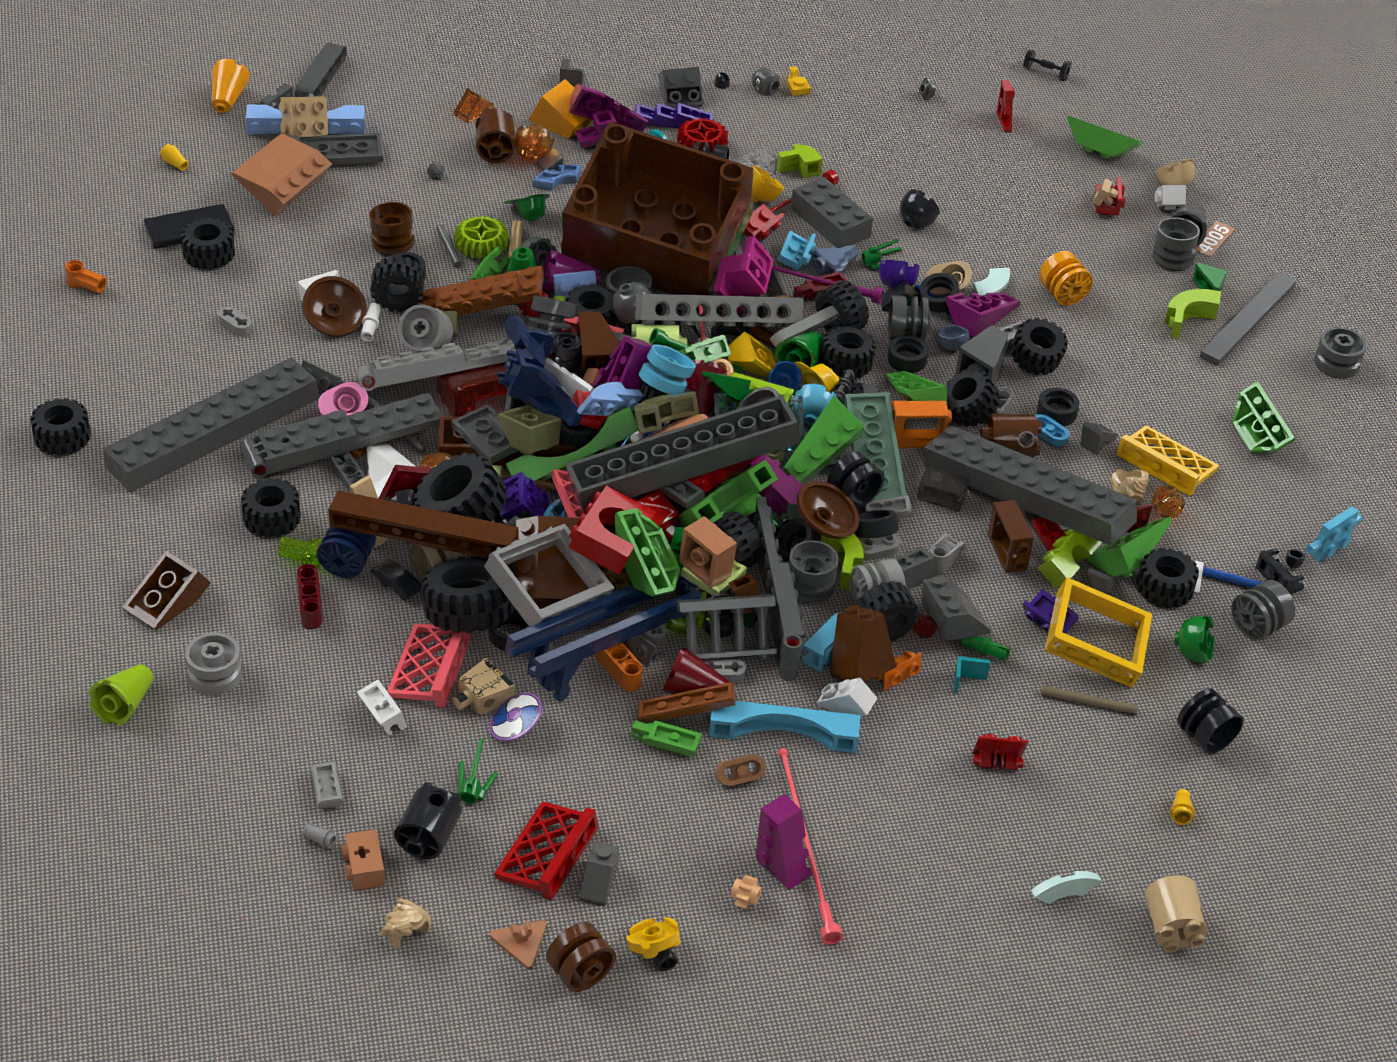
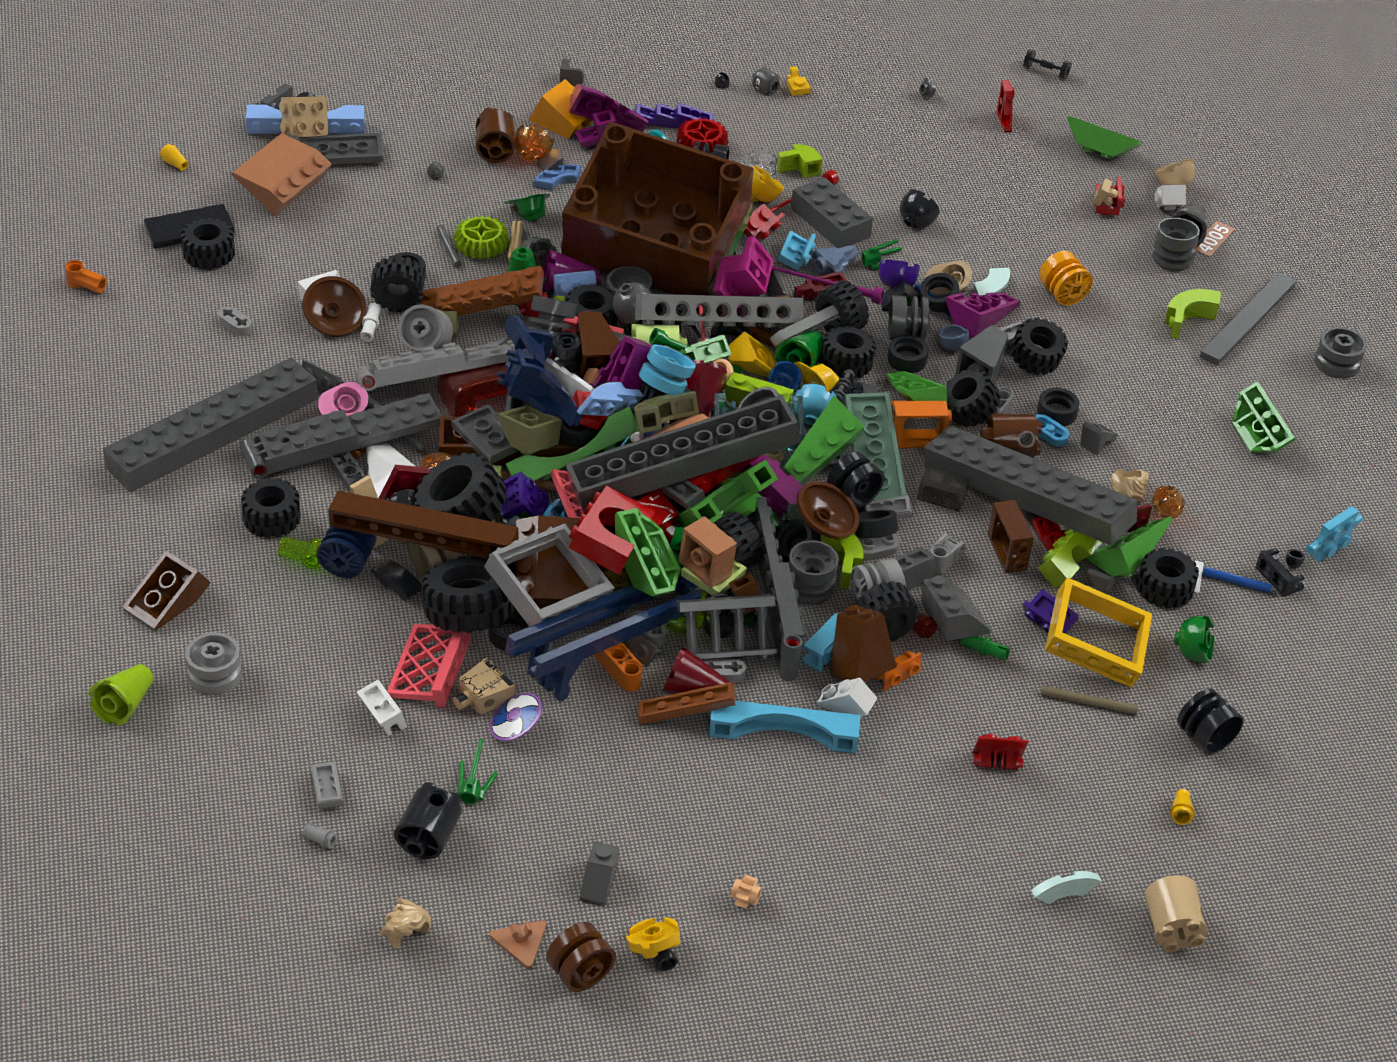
black tyre [30,398,91,456] -> none
light orange cone [212,59,250,113] -> none
dark grey beam [295,42,347,97] -> none
dark red beam [297,564,323,629] -> none
nougat brick [341,829,385,891] -> none
reddish brown wheel [369,202,415,255] -> none
clear orange slope [454,88,494,123] -> none
bright green hinge [469,246,510,280] -> none
red fence [494,801,598,901] -> none
bright green hinge [631,720,702,758] -> none
dark grey slope [658,67,704,108] -> none
green slope [702,371,754,403] -> none
medium nougat plate [715,754,766,786] -> none
magenta wedge [755,794,812,890] -> none
coral piece [778,748,843,945] -> none
teal bracket [954,656,990,693] -> none
yellow fence [1116,425,1219,496] -> none
green slope [1192,263,1227,292] -> none
dark grey wheel [1231,580,1295,640] -> none

